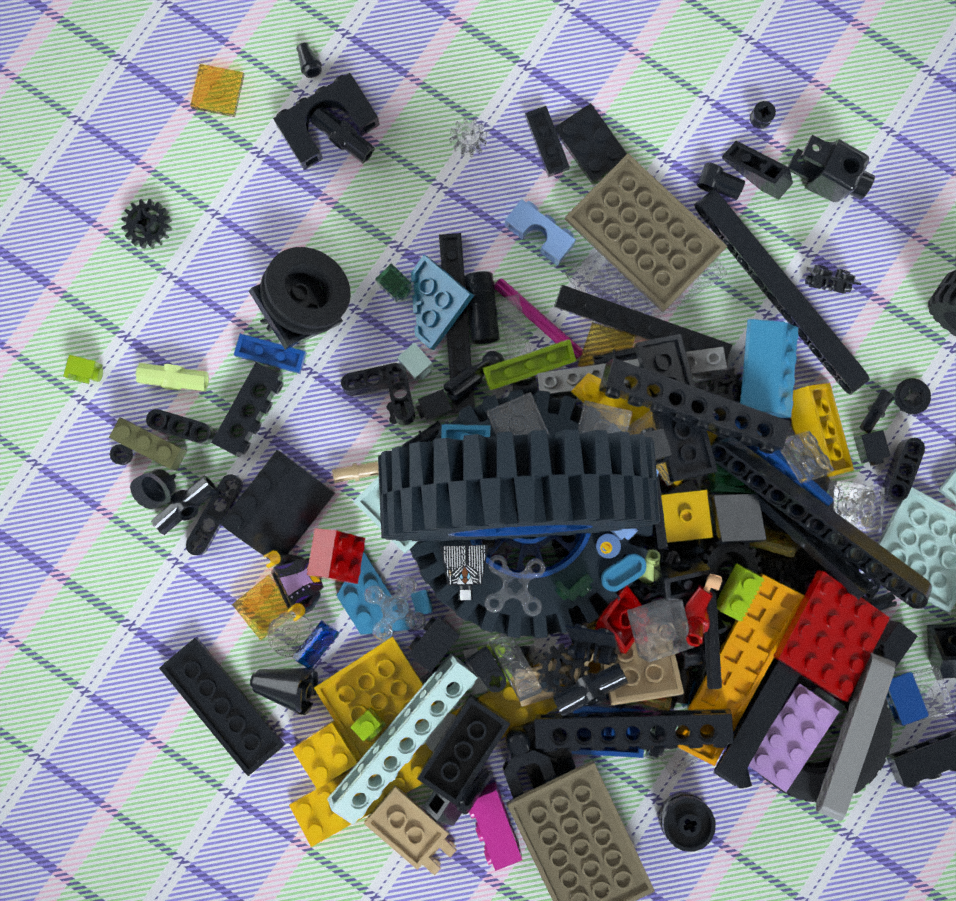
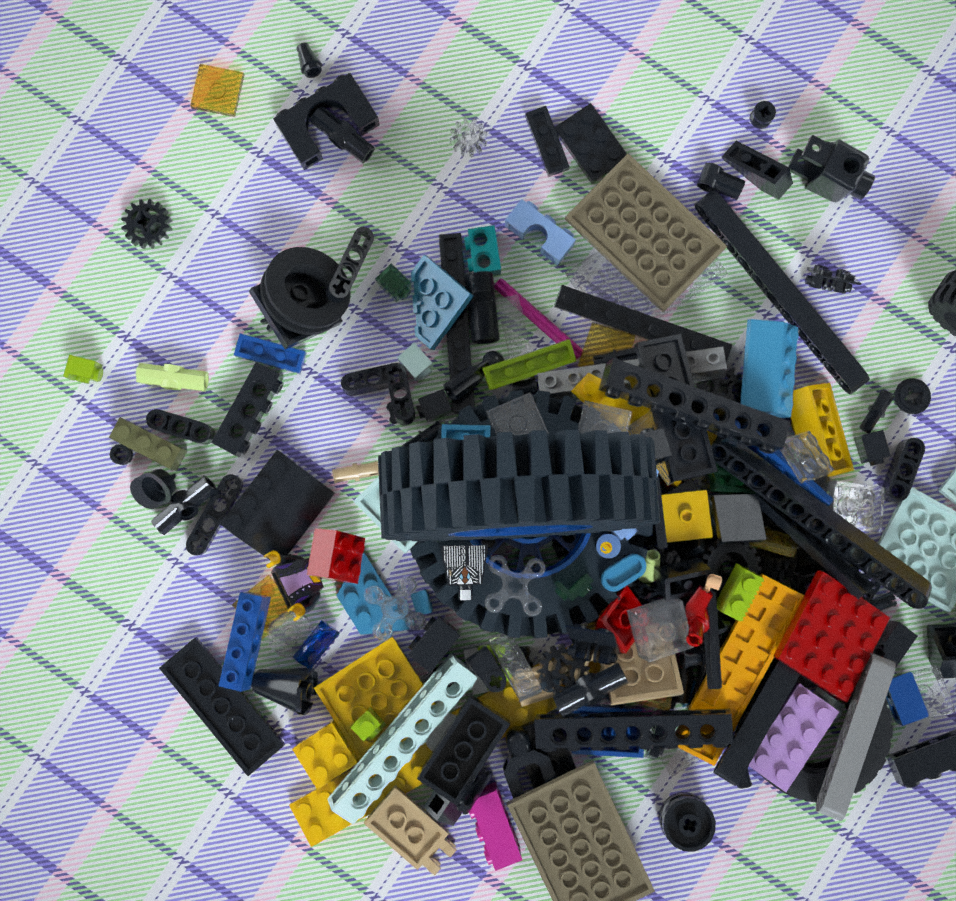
none -> blue brick [219,592,271,692]
none -> black beam [326,227,374,303]
none -> teal brick [464,225,501,276]

